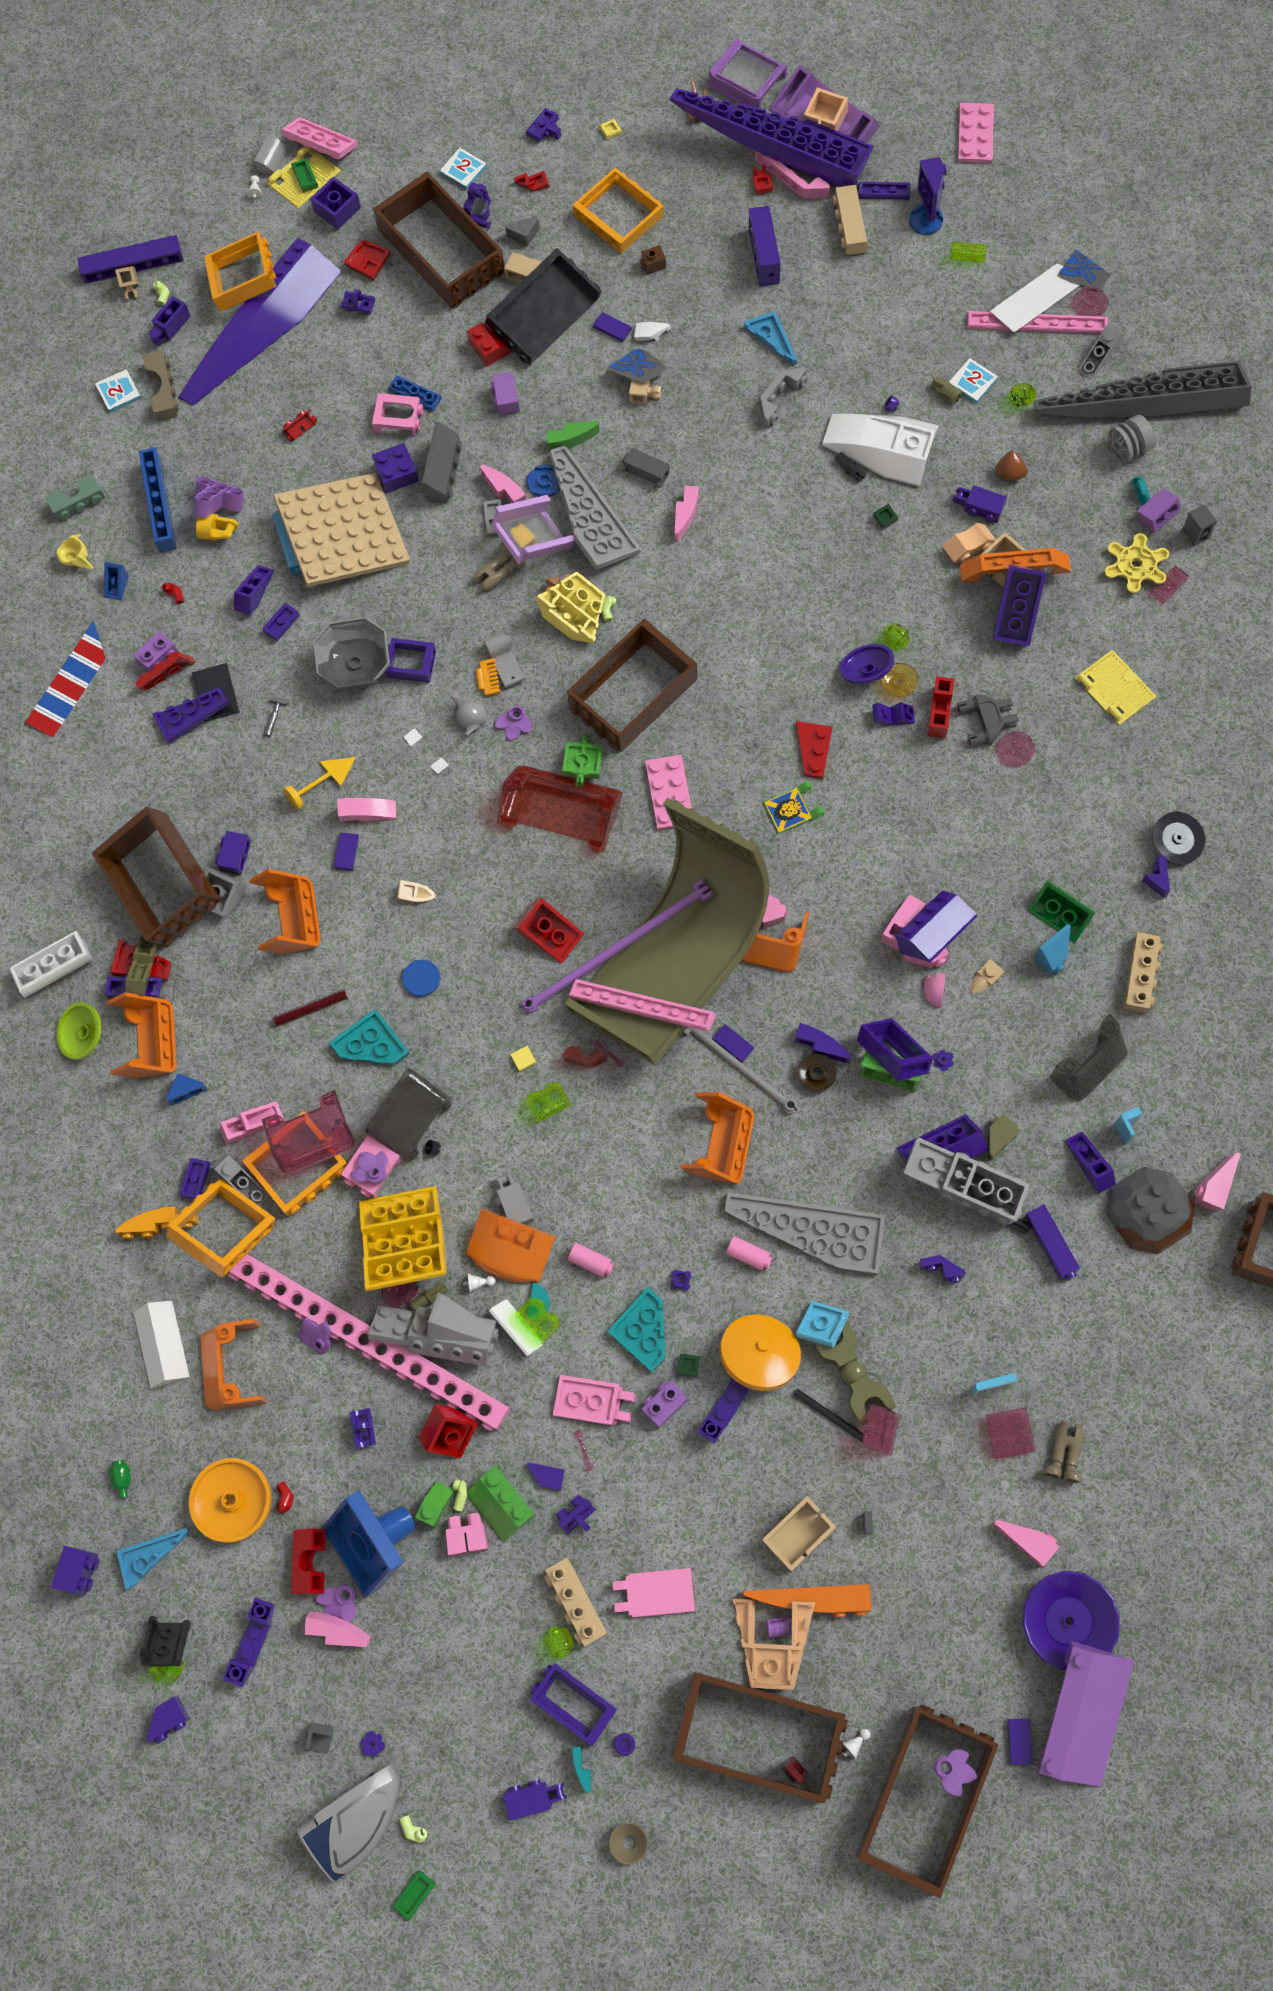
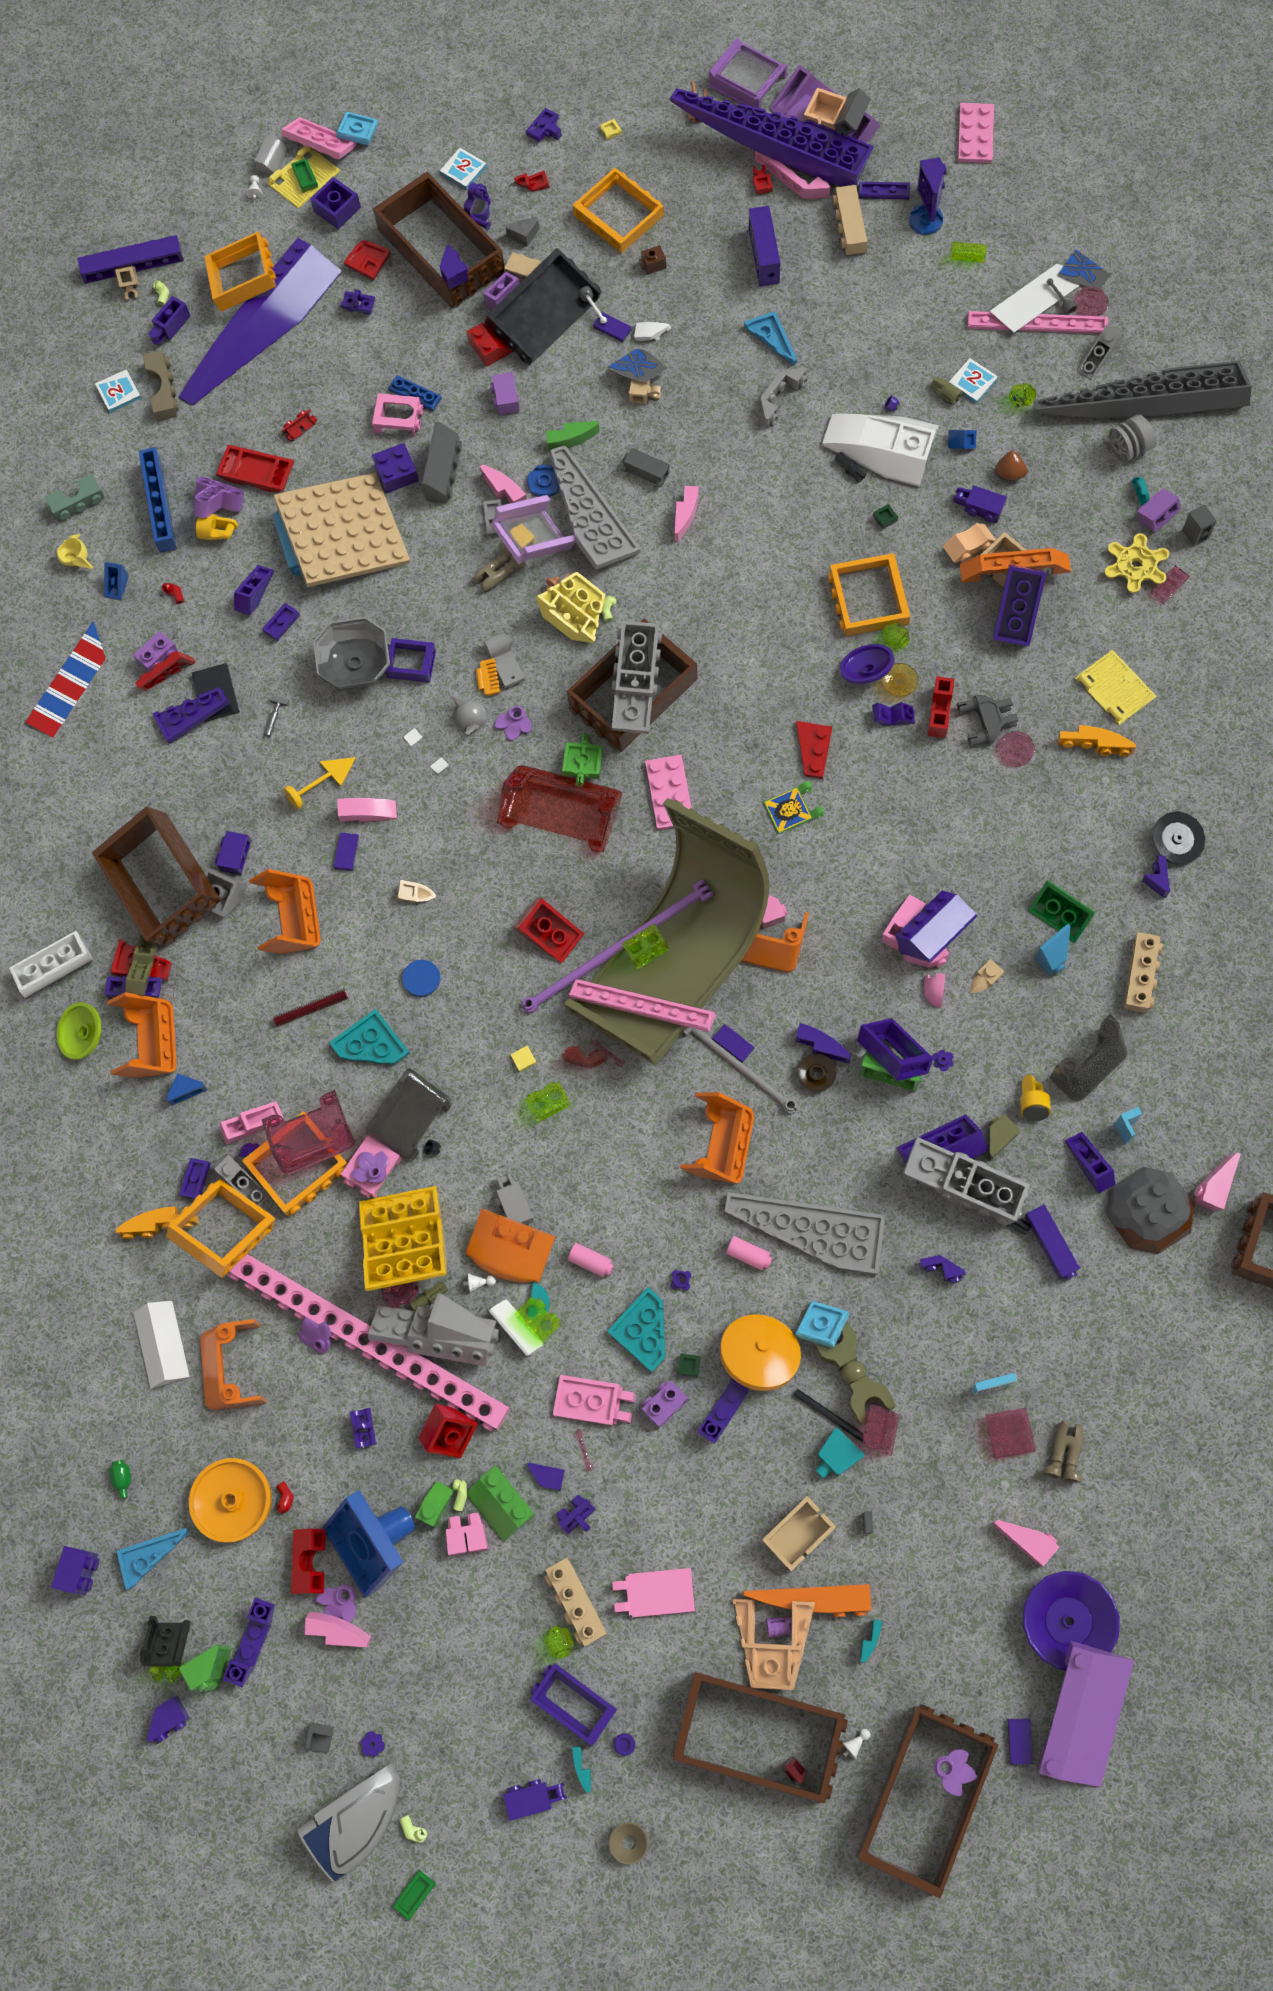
none -> bright green slope [179,1644,232,1692]
none -> red slope [216,444,294,492]
none -> dark purple plant [238,1143,259,1157]
none -> medium azure tile [336,112,378,146]
none -> dark purple slope [440,245,469,290]
none -> medium lavender brick [483,272,520,311]
none -> hinge [578,286,607,324]
none -> light grey wedge [612,620,662,734]
none -> clear neon green brick [622,924,669,969]
none -> teal torso [815,1427,865,1479]
none -> light orange window [827,553,910,636]
none -> dark grey brick [834,88,871,136]
none -> teal slope [860,1620,882,1663]
none -> blue panel [948,430,977,449]
none -> yellow piece [1020,1074,1051,1121]
none -> dark grey hinge [1047,278,1078,315]
none -> light orange slope [1058,725,1136,757]

